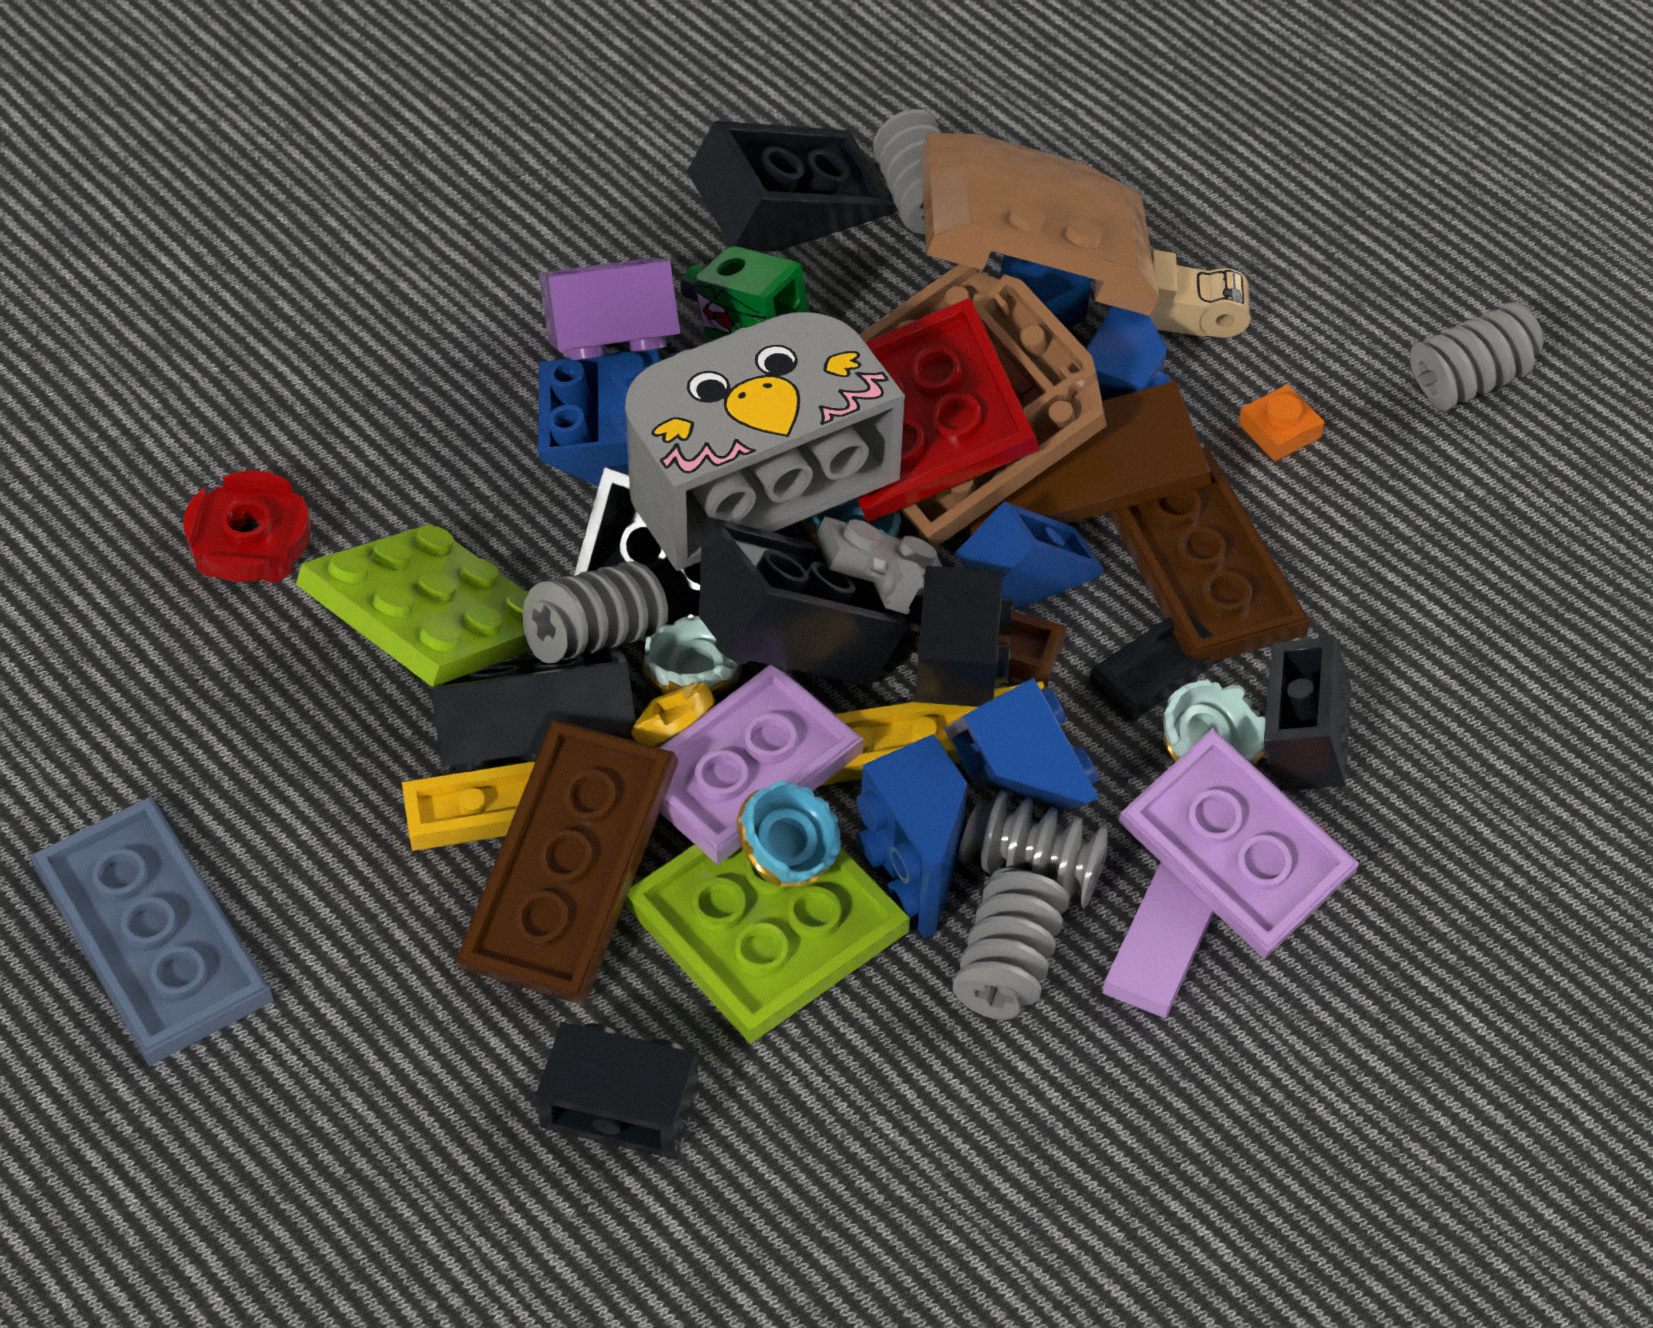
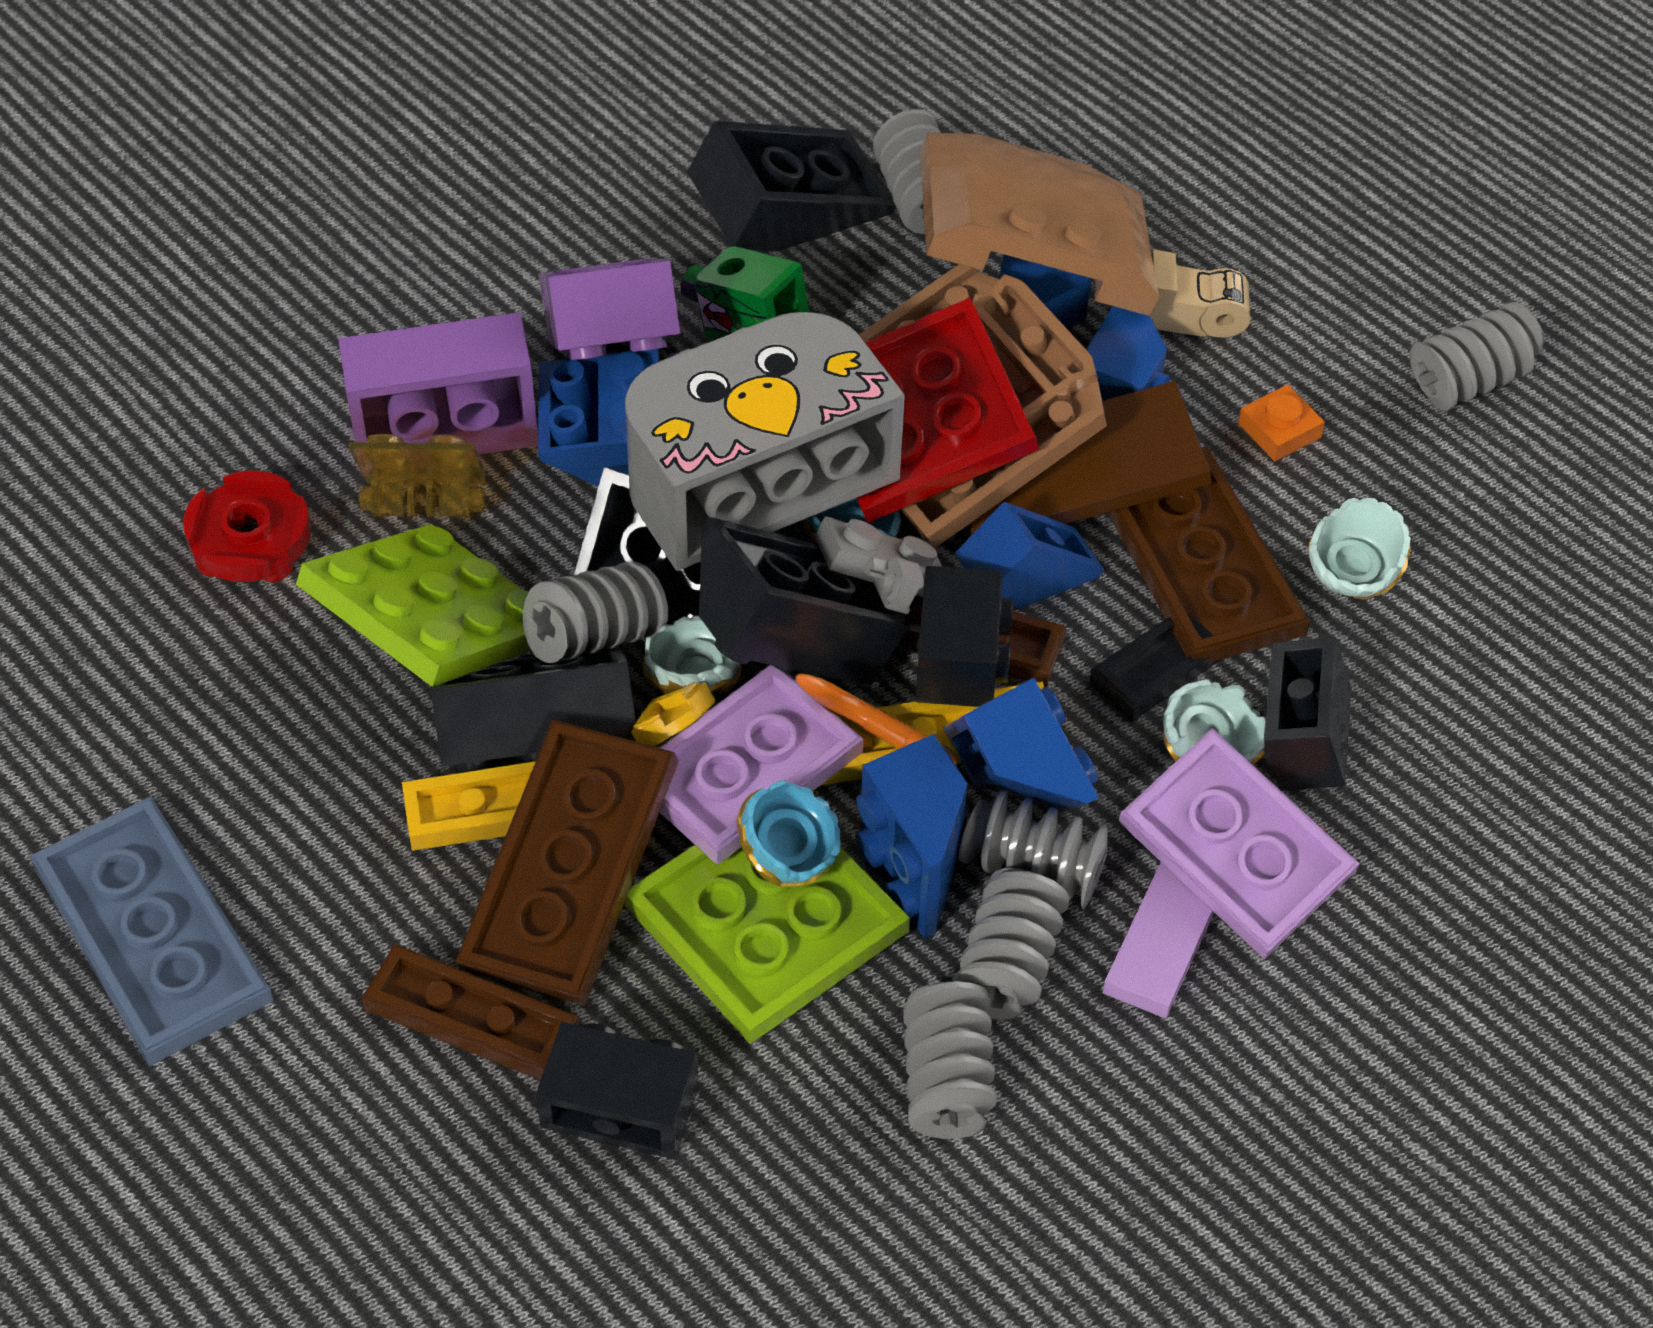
none -> medium lavender brick [338,312,538,472]
none -> clear yellow hinge [348,434,487,518]
none -> reddish brown tile [362,944,579,1080]
none -> orange animal [796,673,957,766]
none -> light grey piece [903,981,997,1139]
none -> light aqua hair [1307,498,1411,599]

